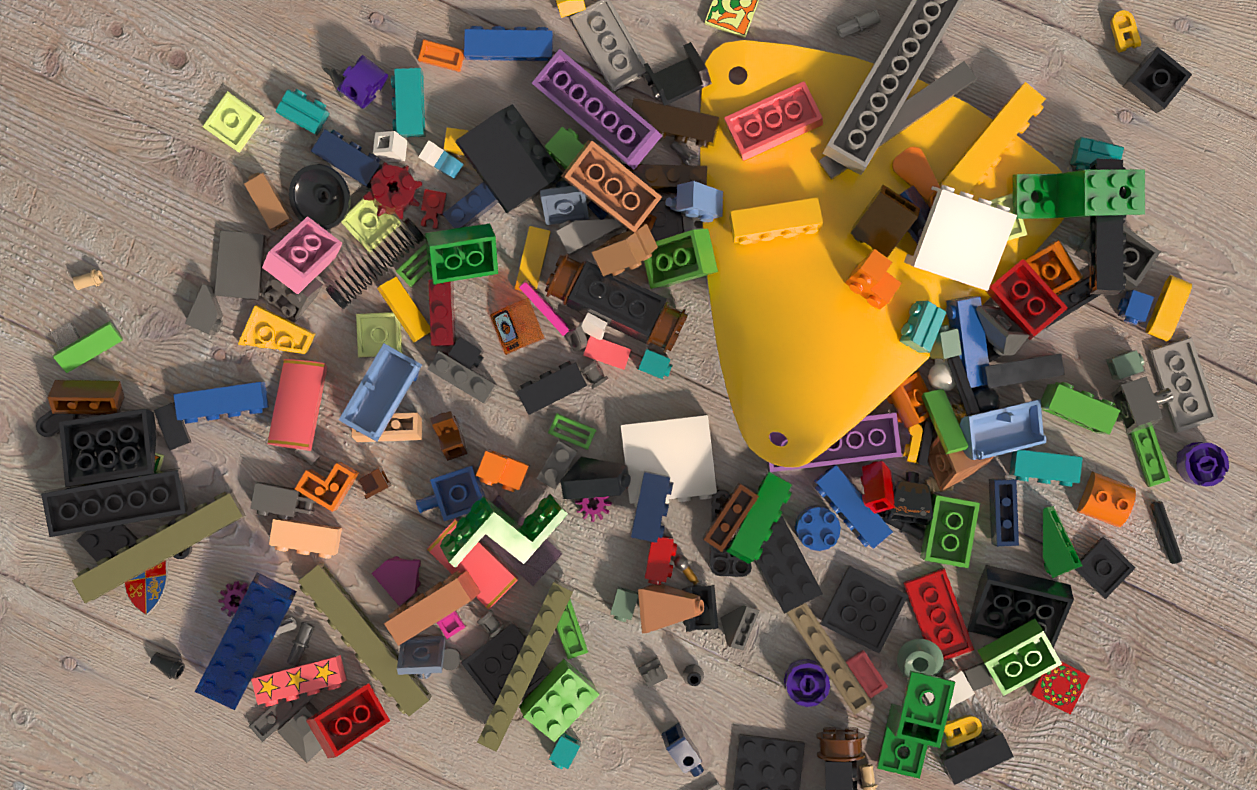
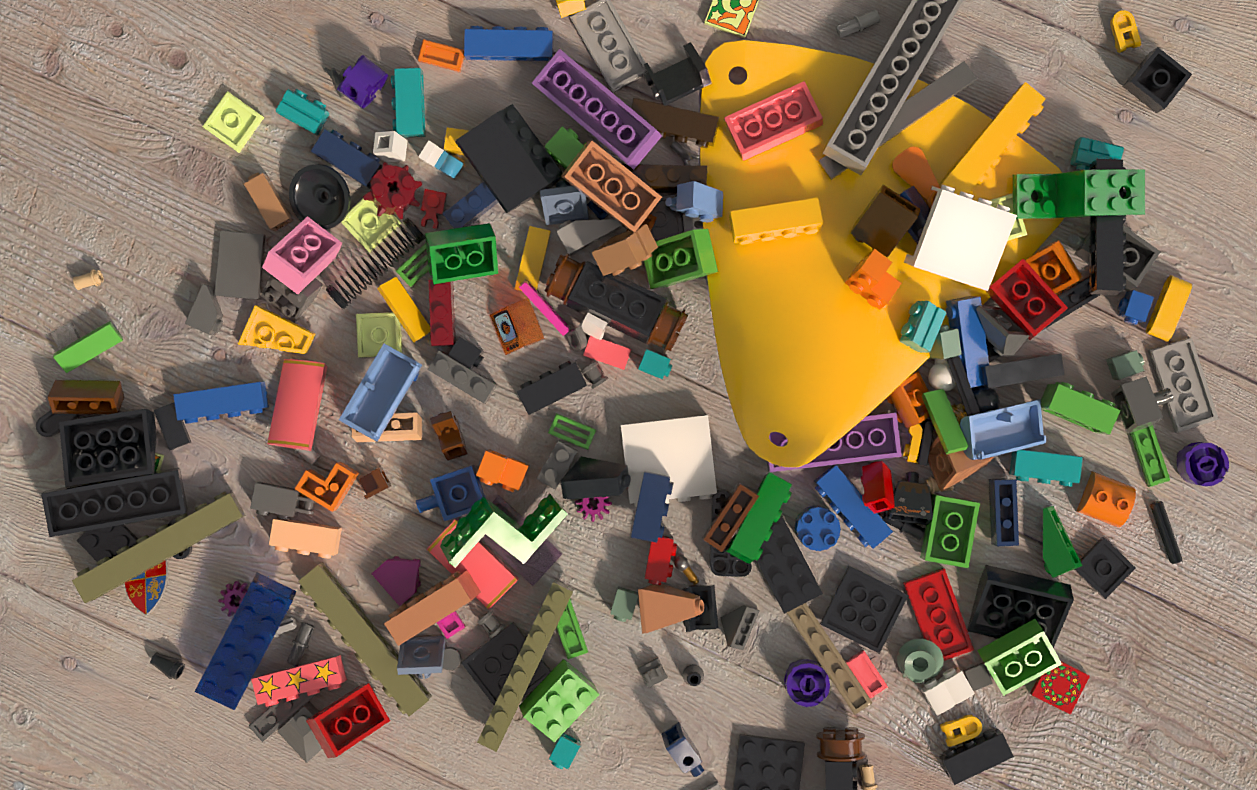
green bracket [876,670,956,779] -> none

